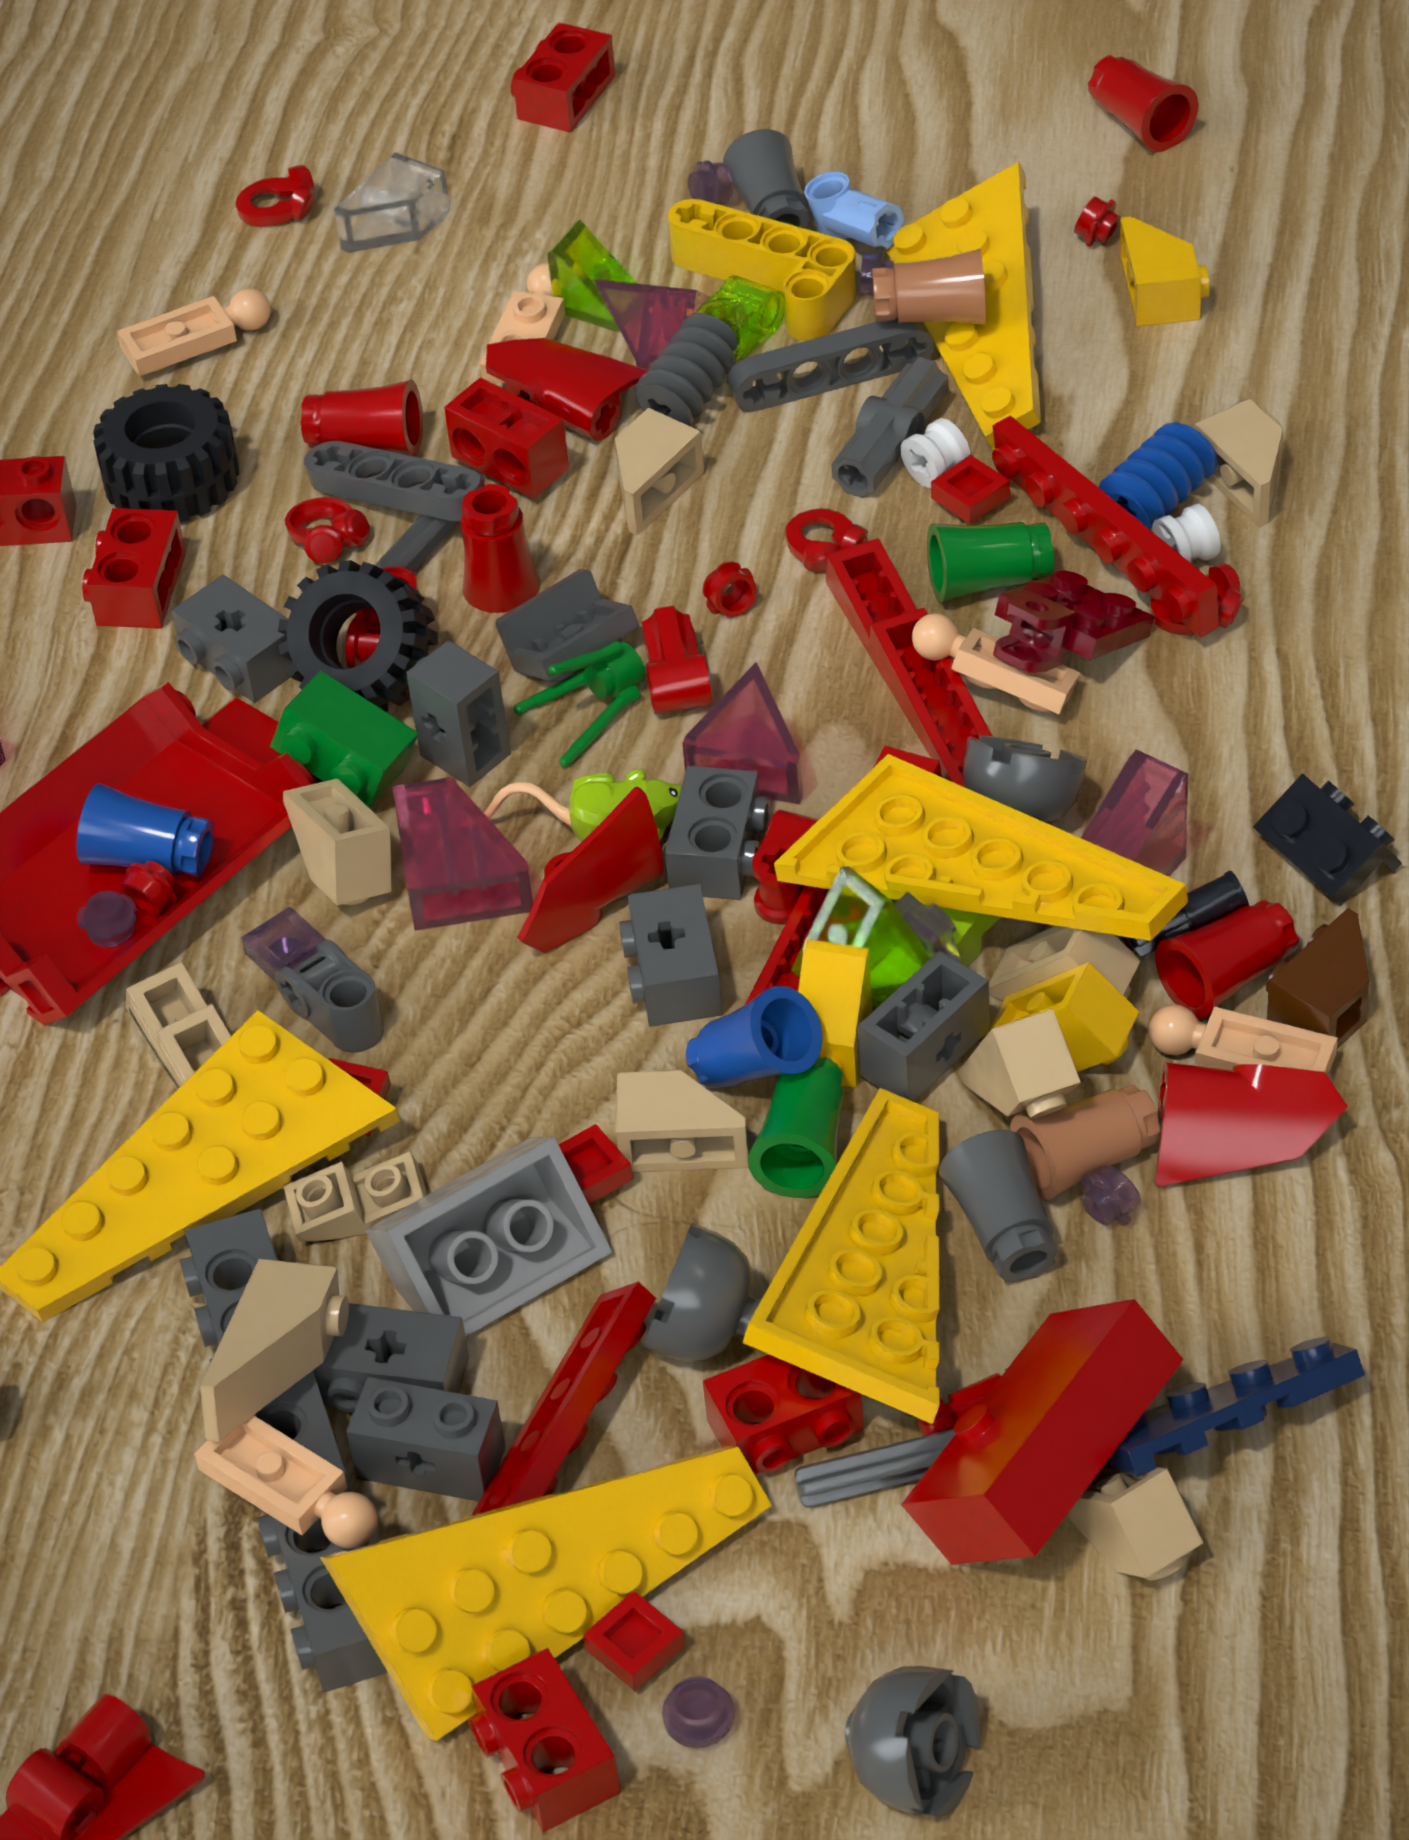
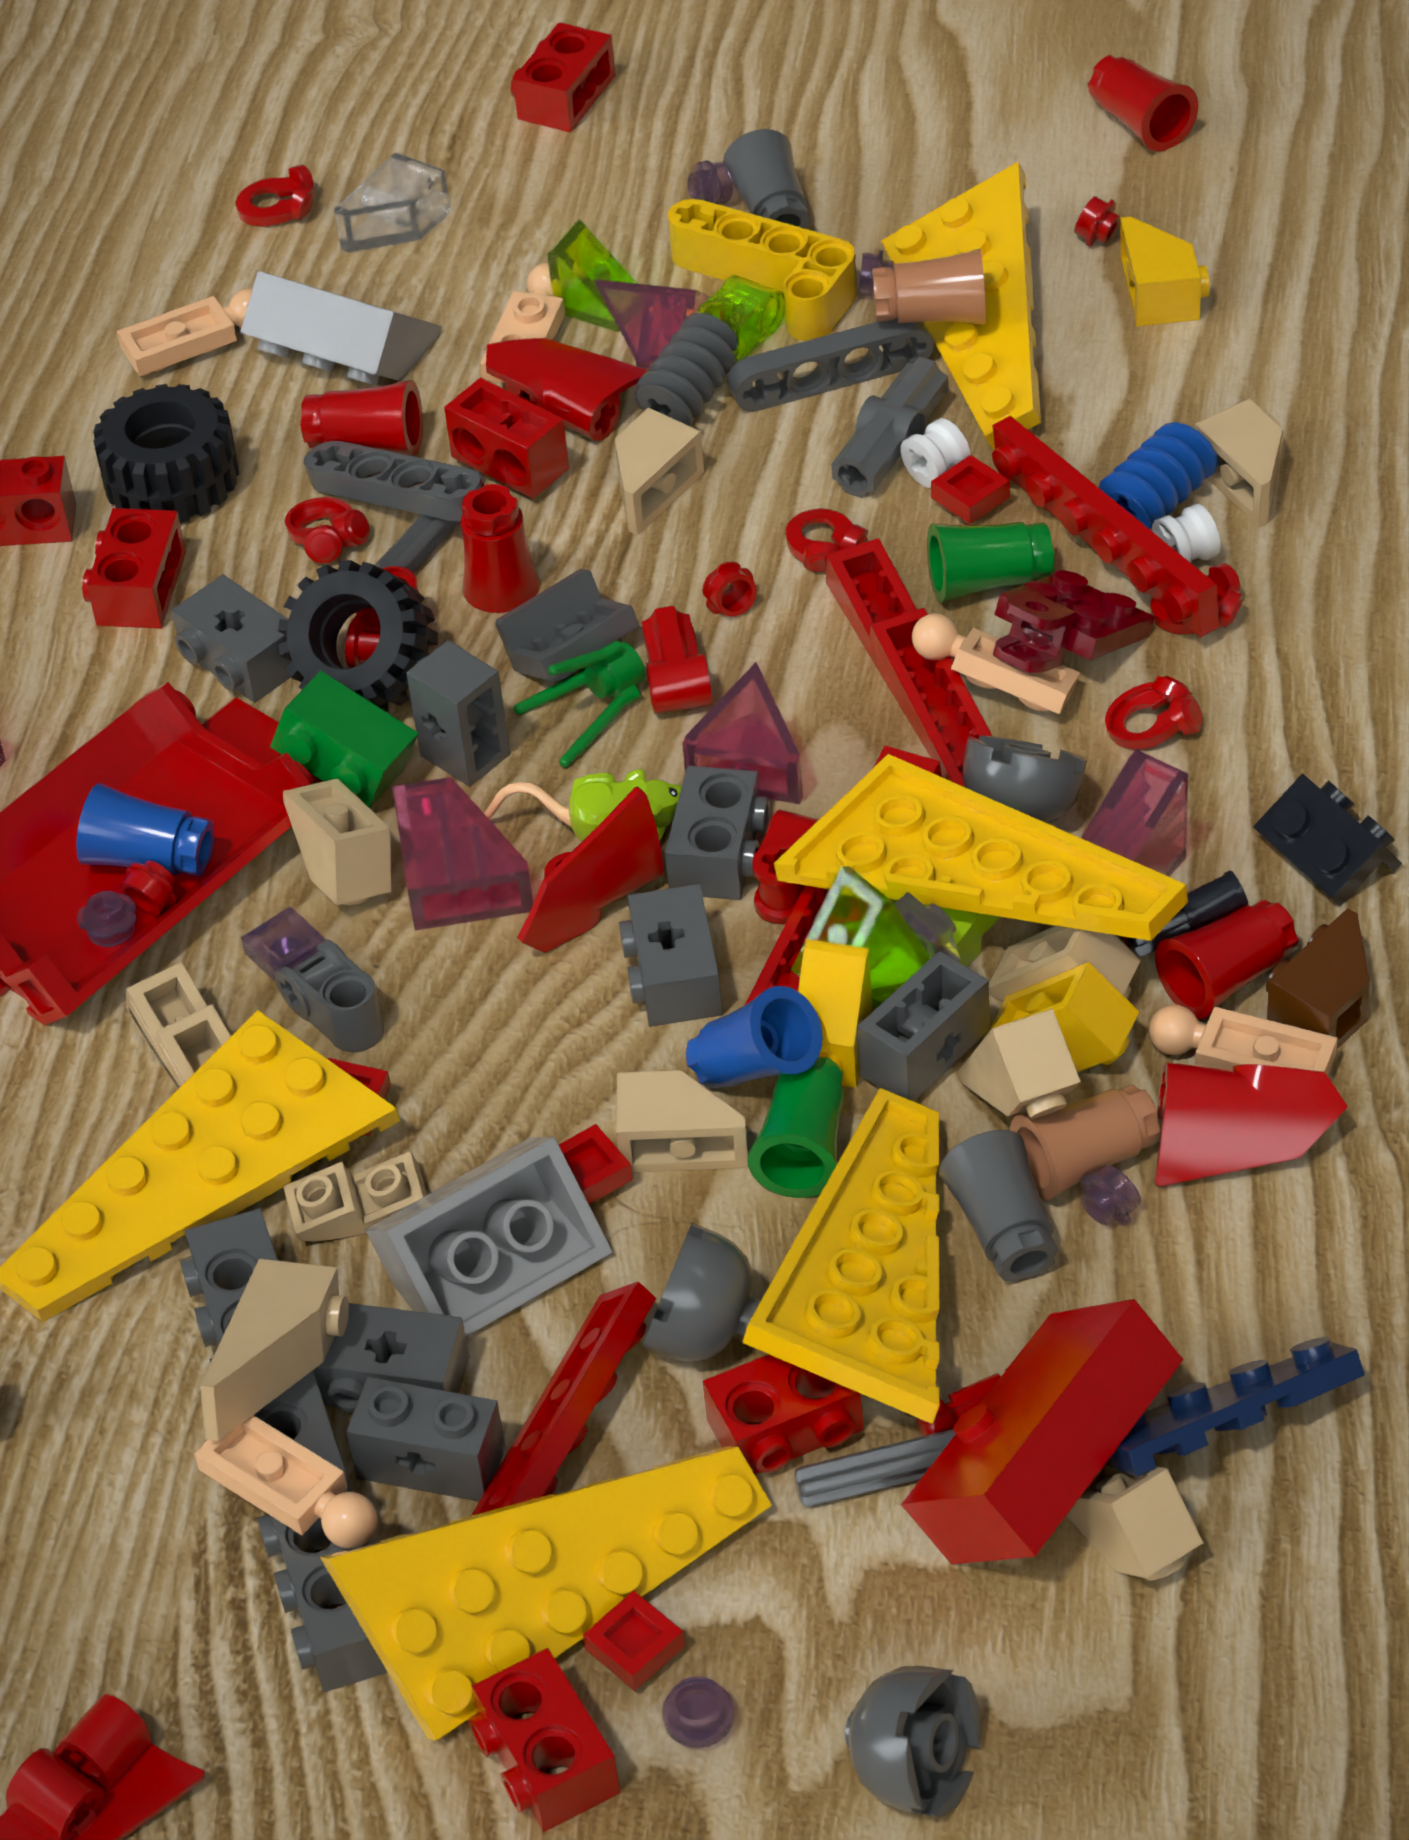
light blue piece [804,171,905,249] -> none
none -> slope [240,271,441,386]
none -> red piece [1105,676,1202,750]

